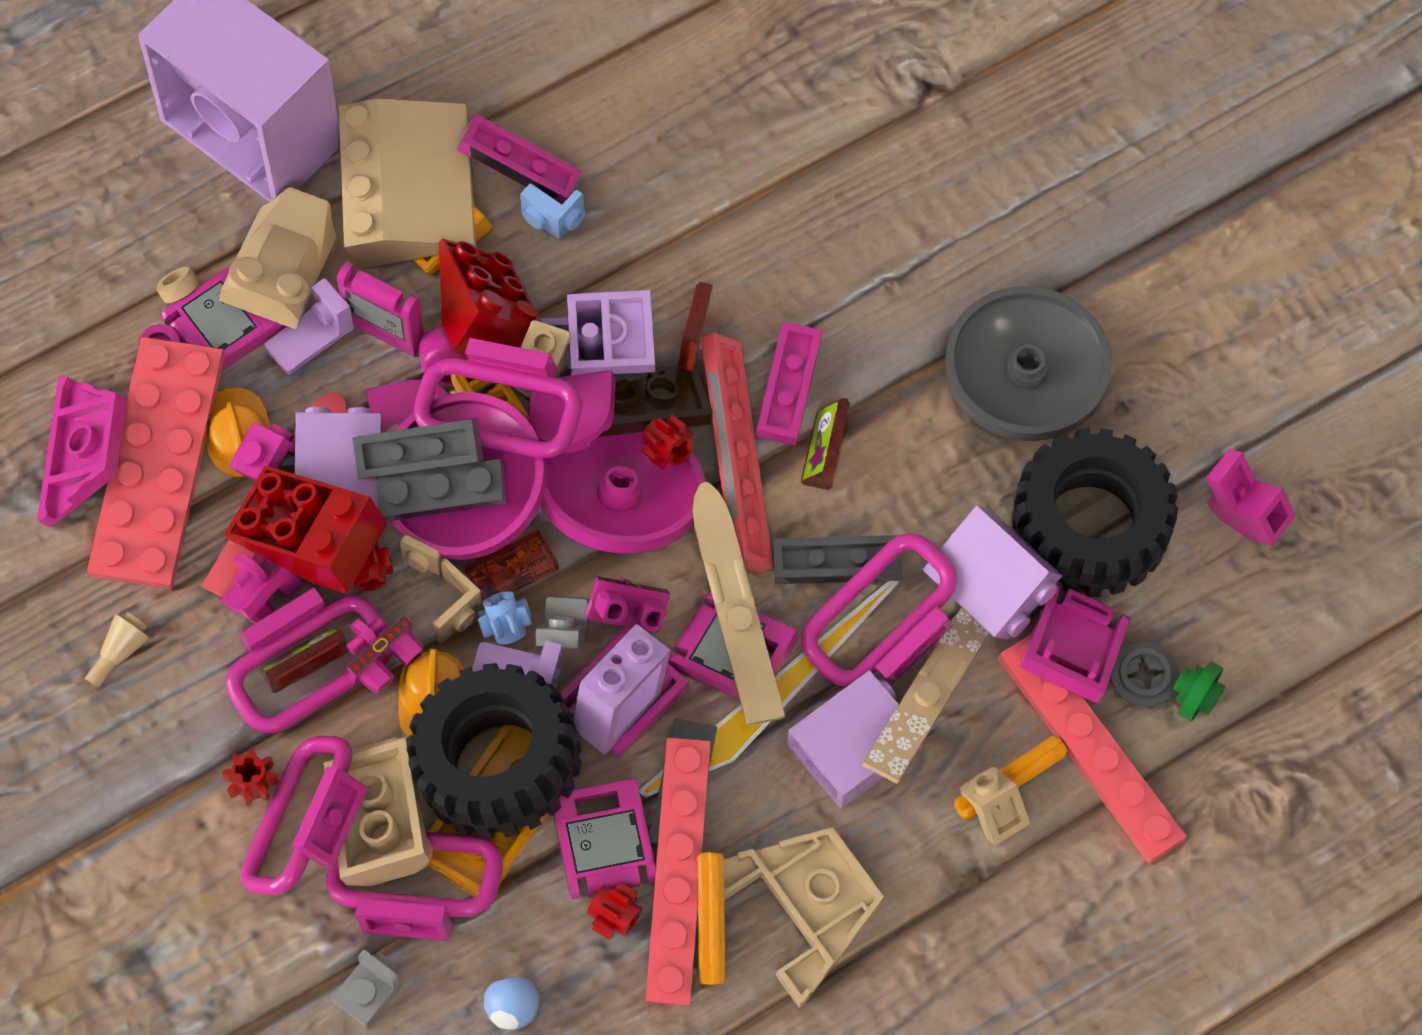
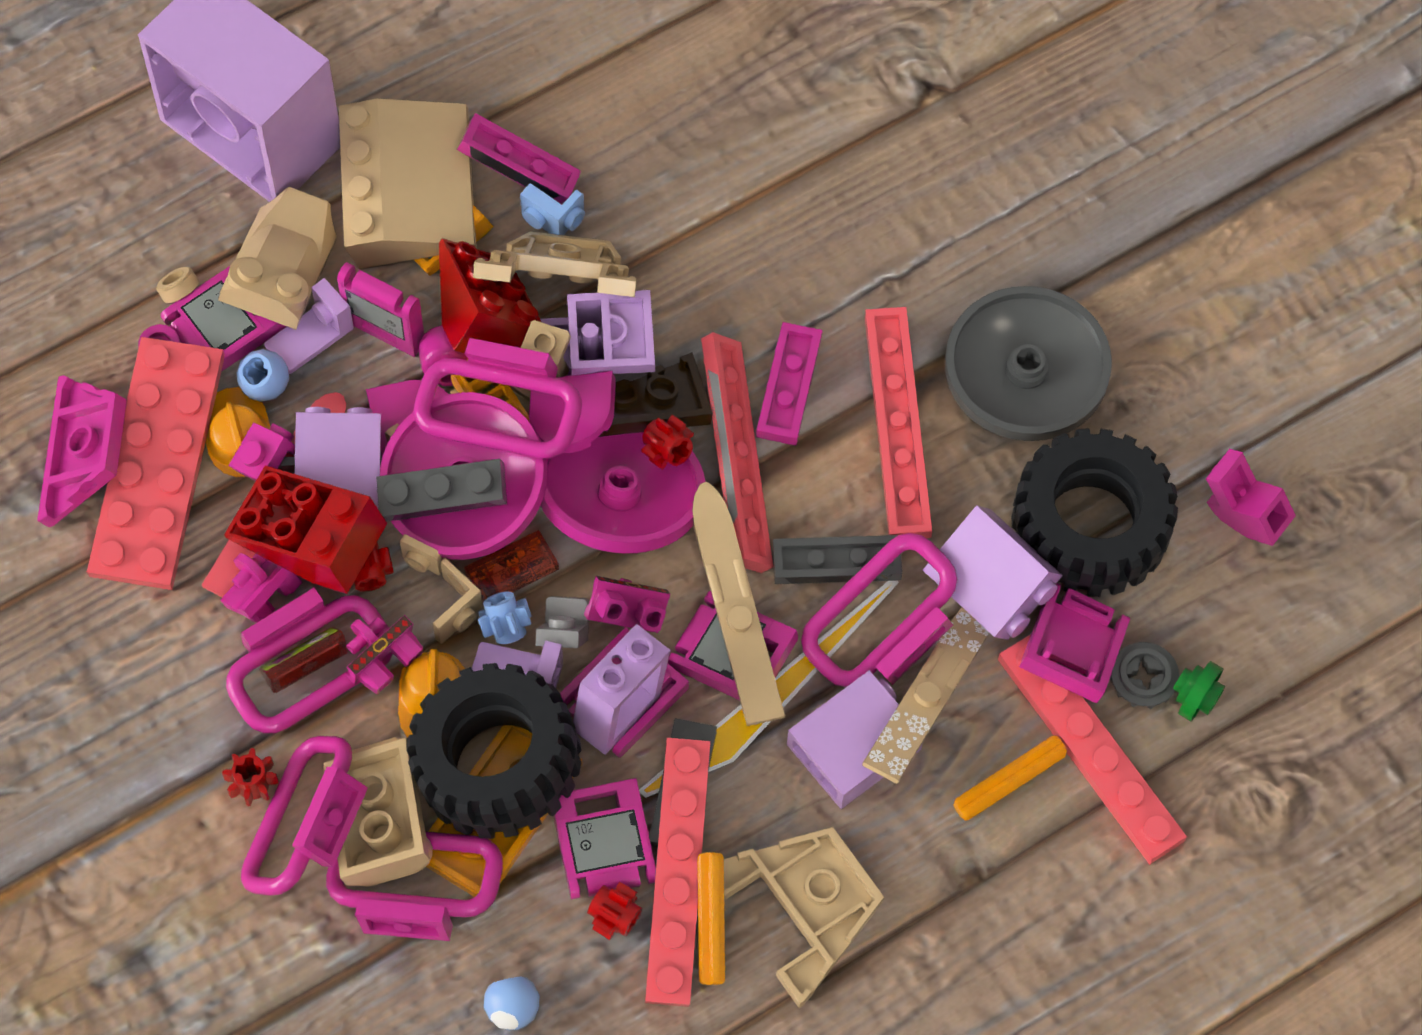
tan cone [84,612,150,688] -> none
light grey bracket [331,950,401,1029] -> none
dark grey plate [352,419,484,479] -> none
clear red tile [678,282,713,371] -> none
slope [801,398,850,490] -> none
tan bracket [960,767,1031,846] -> none
none -> light blue piece [236,349,290,402]
none -> tan wing [473,232,637,297]
none -> coral plate [865,307,932,538]

